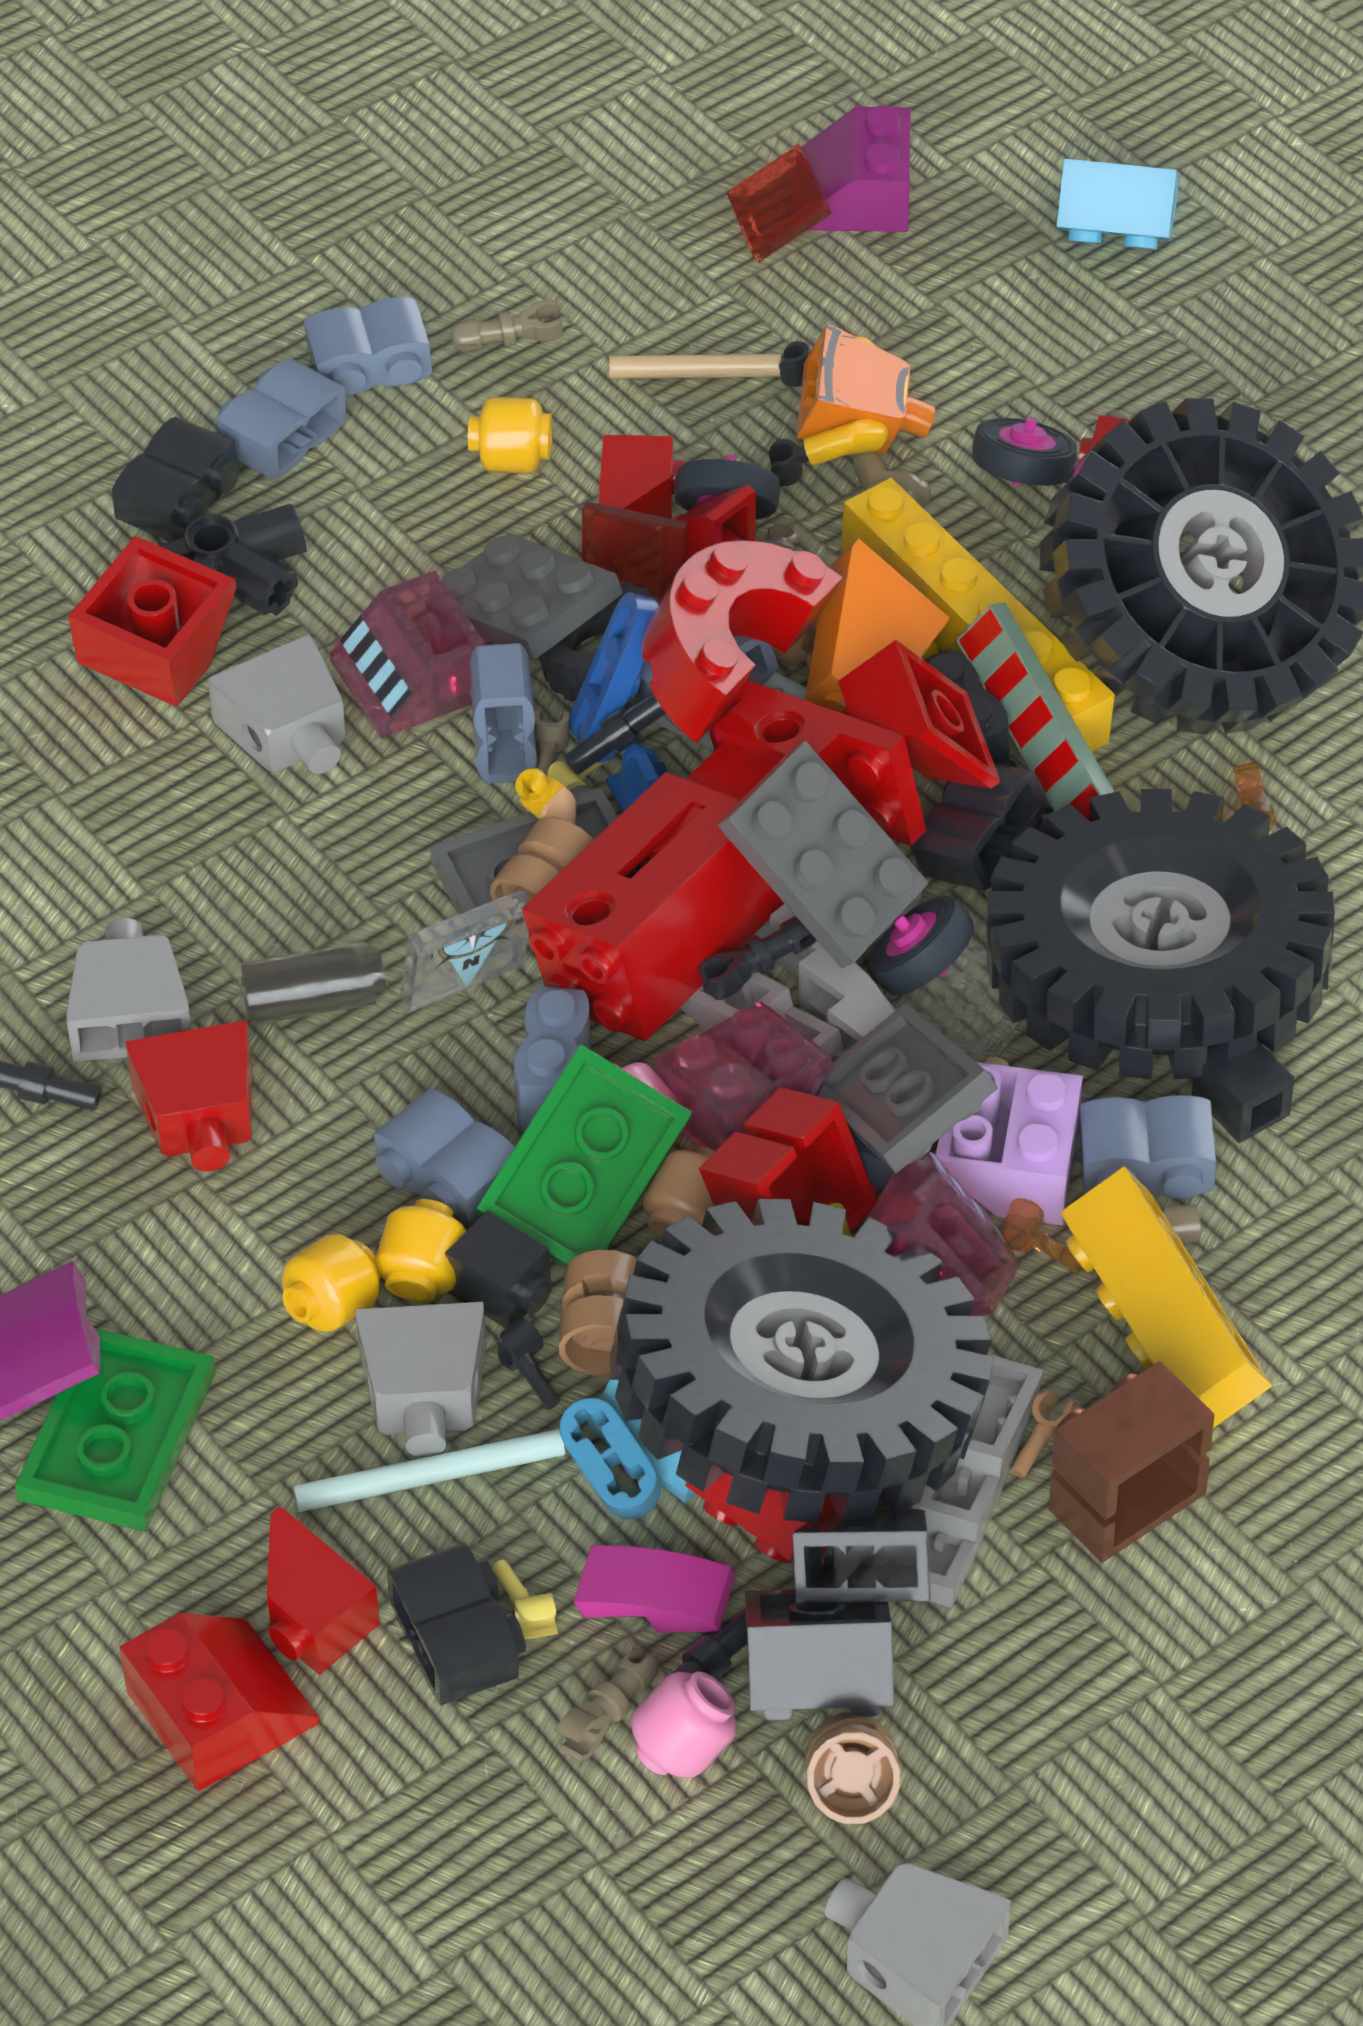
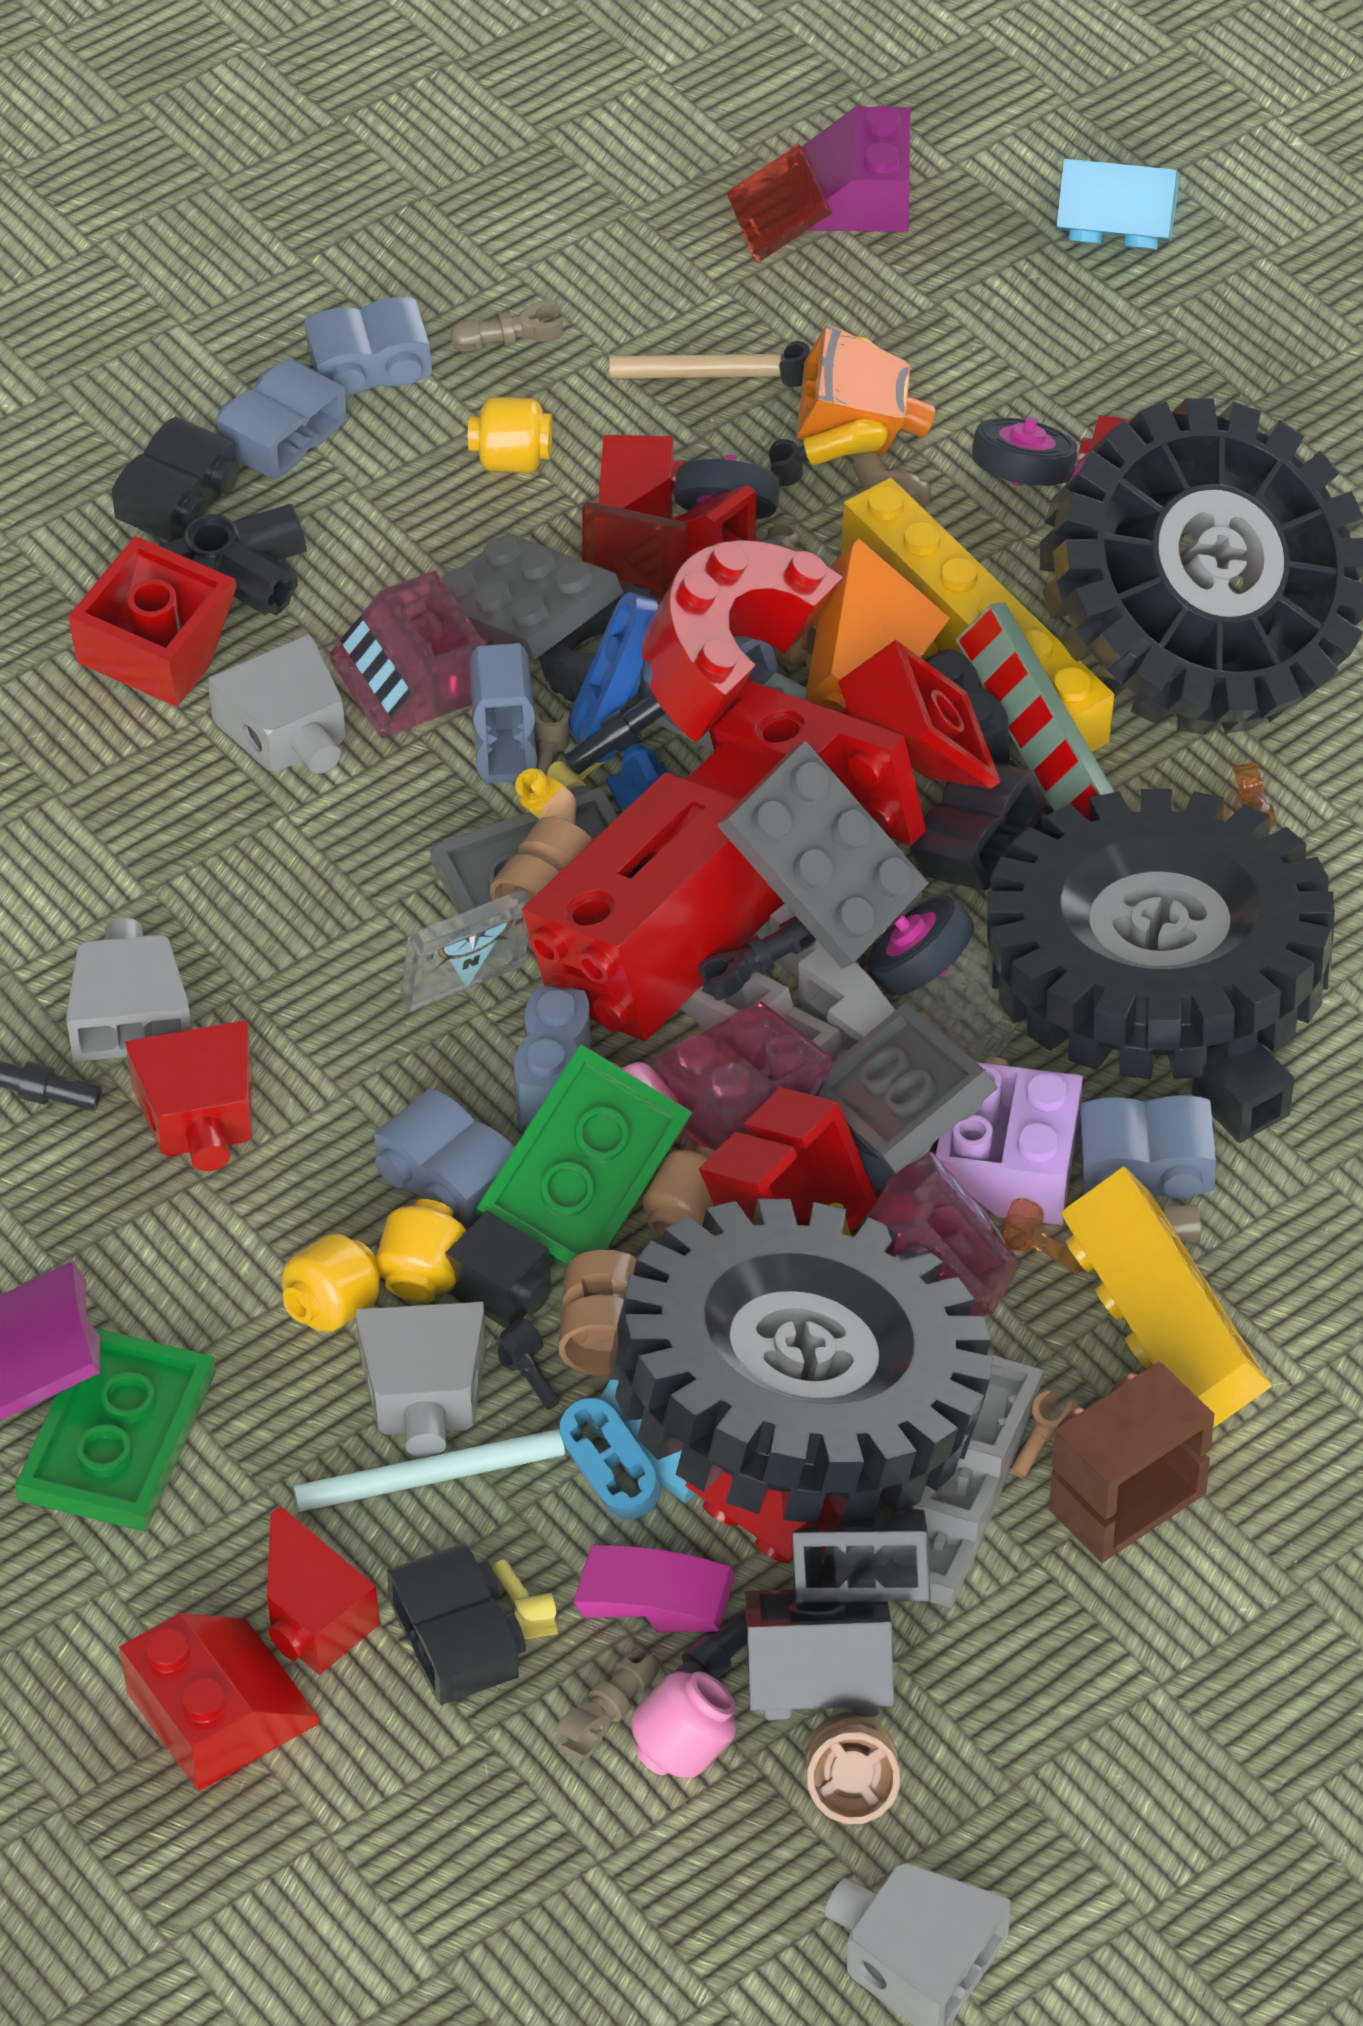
clear smoke brick [239,942,386,1026] -> none

